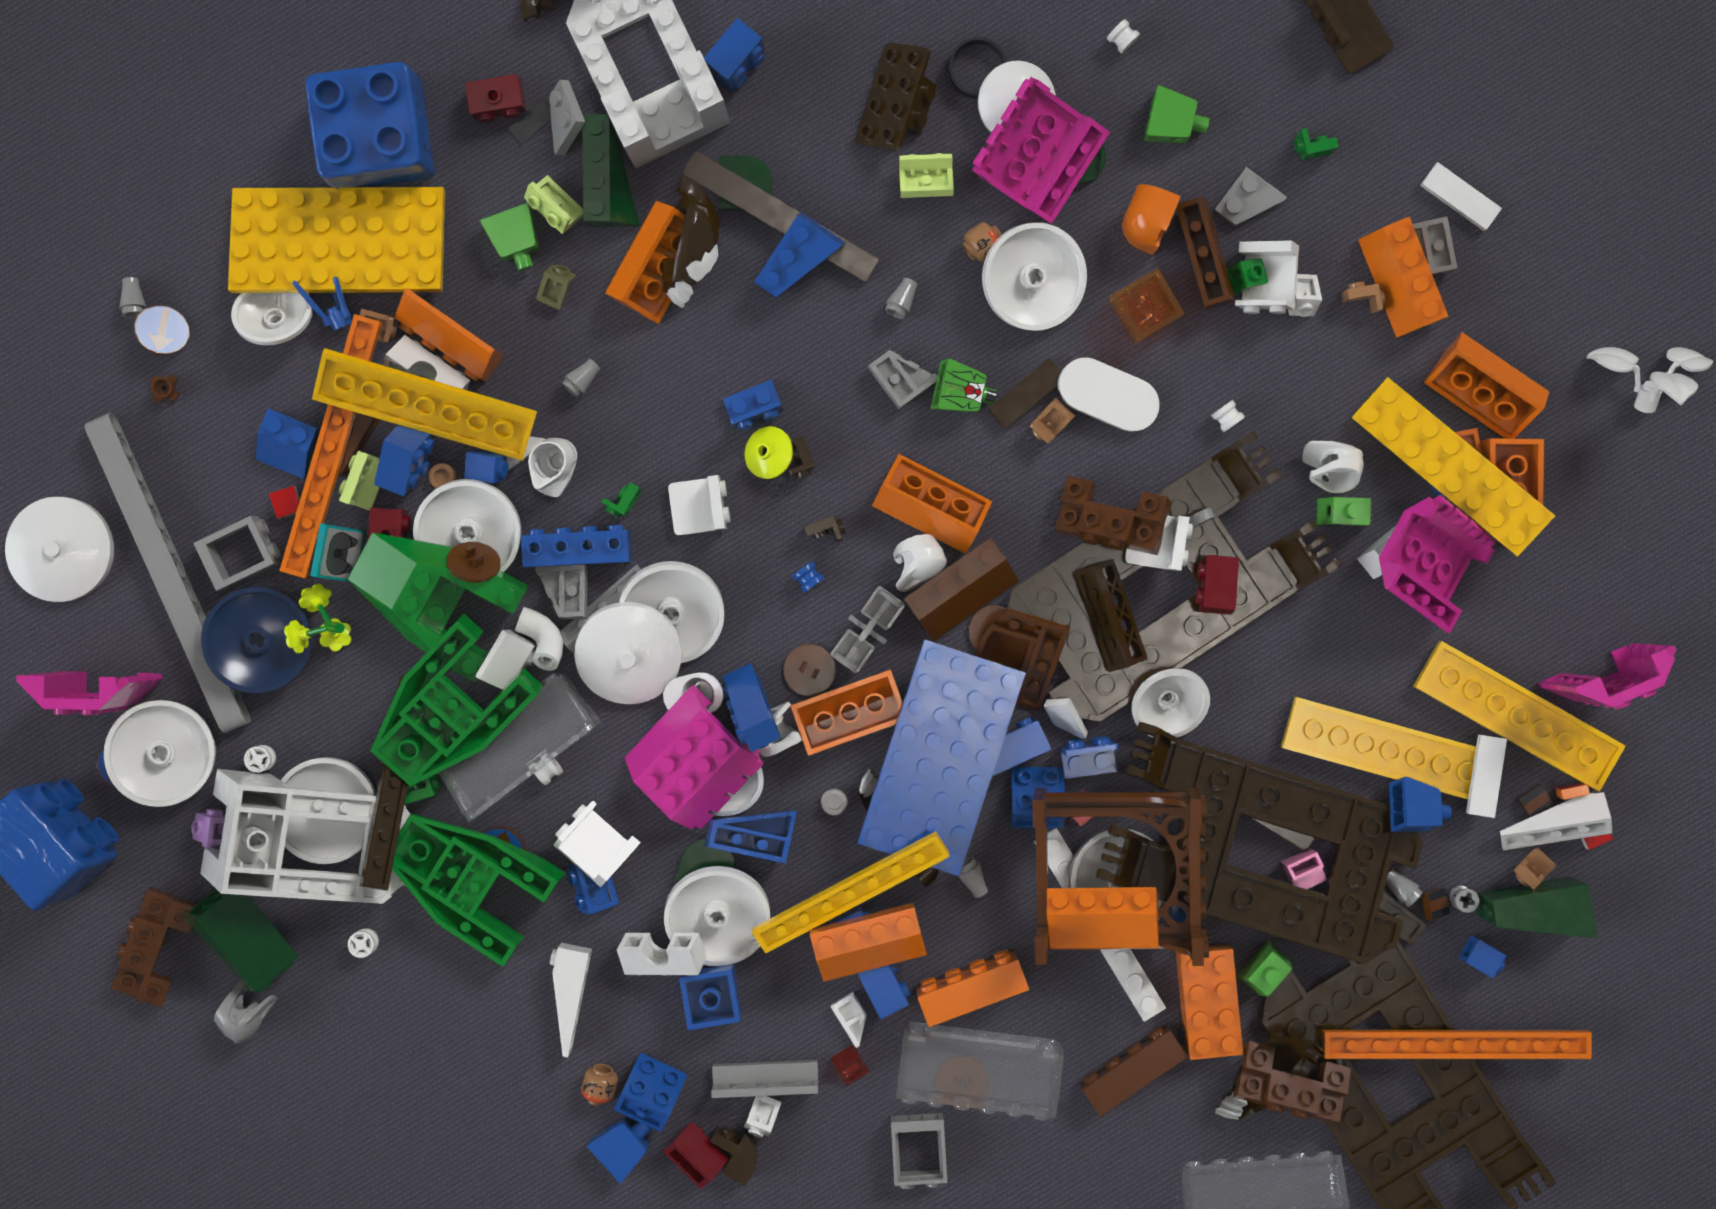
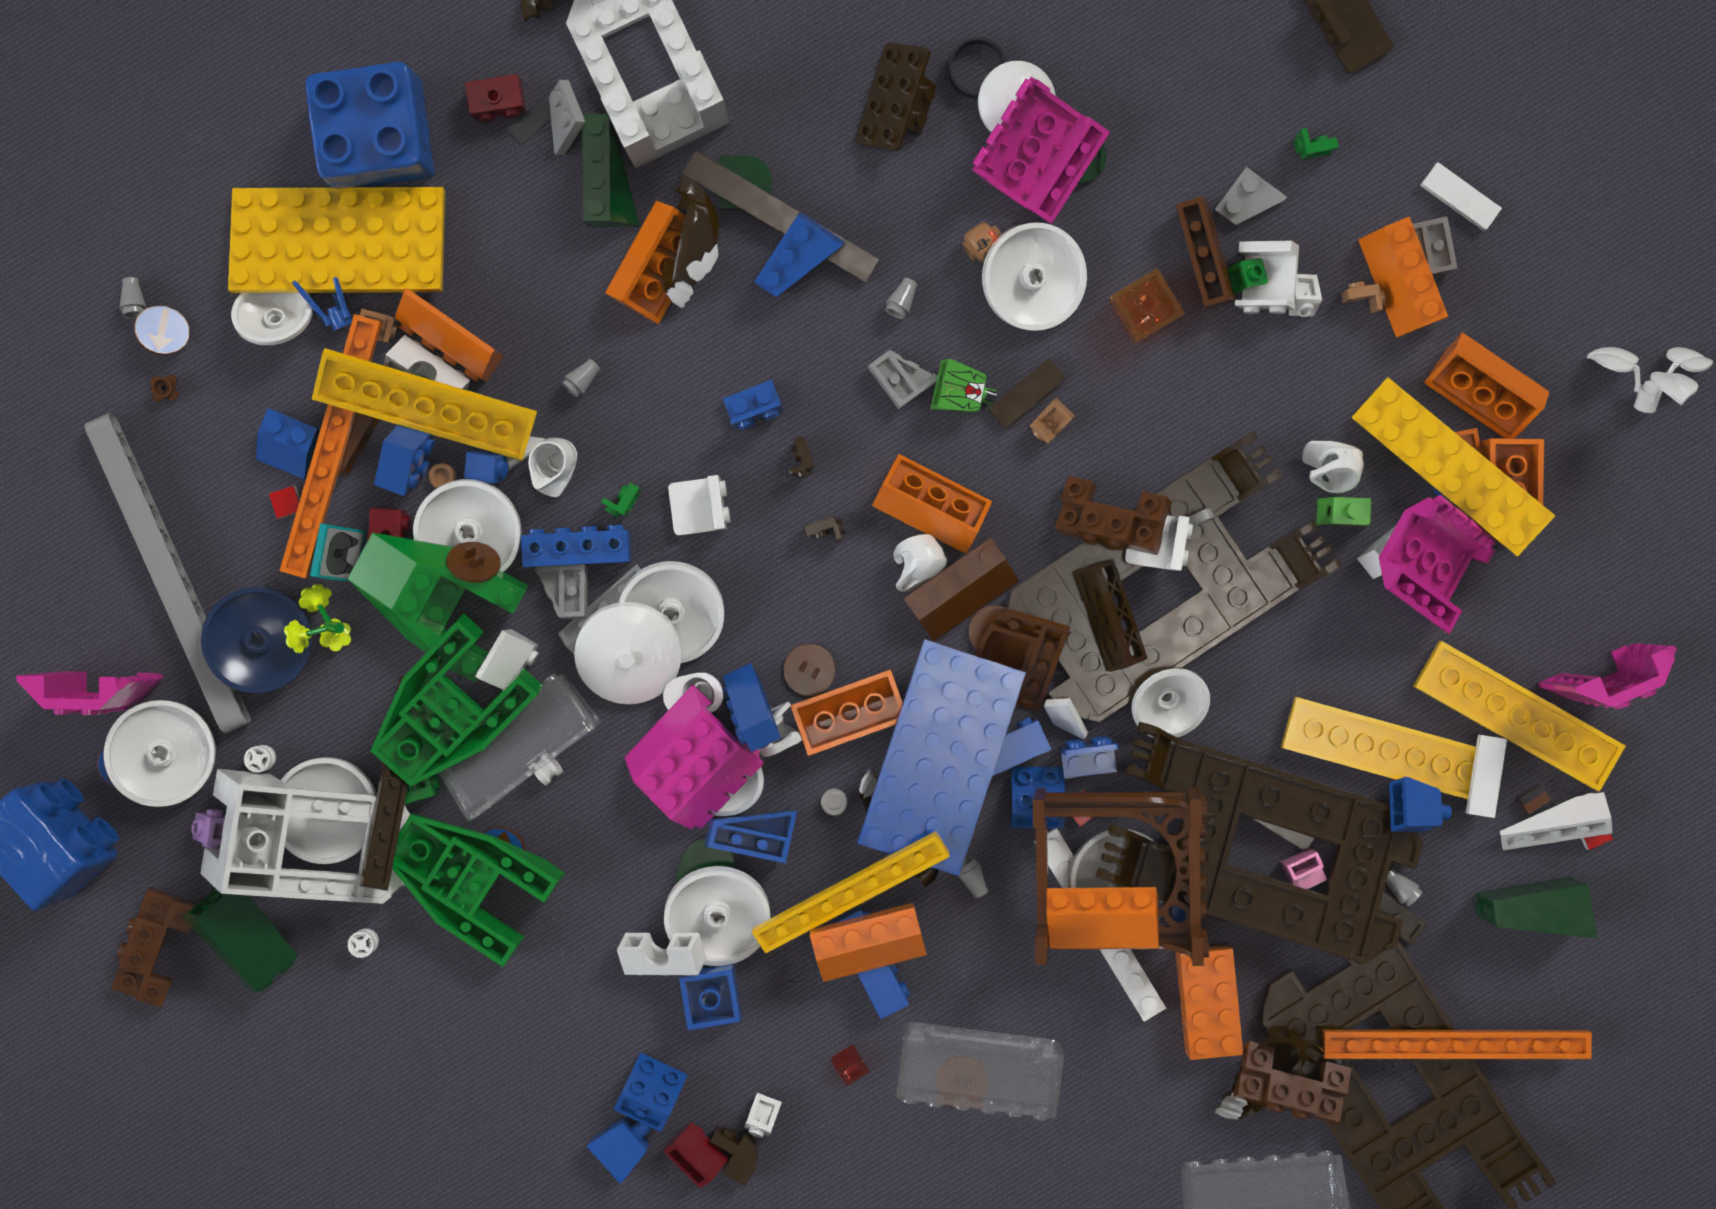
white dish [5,497,114,602] -> none
light grey window [193,516,281,591] -> none
light grey helmet [214,981,278,1045] -> none
yellowish green bracket [339,451,381,511] -> none
bright green torso [480,203,540,272] -> none
white cylinder [515,607,563,671] -> none
yellowish green bracket [524,175,583,234] -> none
olive bracket [536,264,576,310] -> none
white slope [550,943,592,1057] -> none
white panel [553,801,640,887] -> none
blue bracket [567,862,620,914] -> none
medium nougat head [581,1064,618,1106] -> none
blue brick [704,18,765,93] -> none
light grey fence [711,1060,819,1098] -> none
neon yellow dish [745,426,793,479] -> none
blue wheel [791,561,825,593] -> none
light grey piece [830,586,905,673] -> none
white tile [831,991,867,1048] -> none
light grey window [891,1113,947,1189] -> none
yellowish green bracket [899,153,954,198] -> none
orange brick [916,949,1029,1027] -> none
white tile [1058,358,1159,432] -> none
reddish brown brick [1080,1025,1188,1117] -> none
white wheel [1106,19,1140,54] -> none
orange brick [1122,184,1181,255] -> none
bright green torso [1143,85,1210,143] -> none
dark red brick [1195,555,1239,615] -> none
white wheel [1211,400,1245,432] -> none
bright green torso [1236,939,1292,997] -> none
tile [1421,888,1450,920] -> none
light grey bush [1448,885,1479,913] -> none
blue brick [1458,935,1507,978] -> none
medium nougat bracket [1513,847,1556,890] -> none
orange tile [1555,783,1590,800] -> none

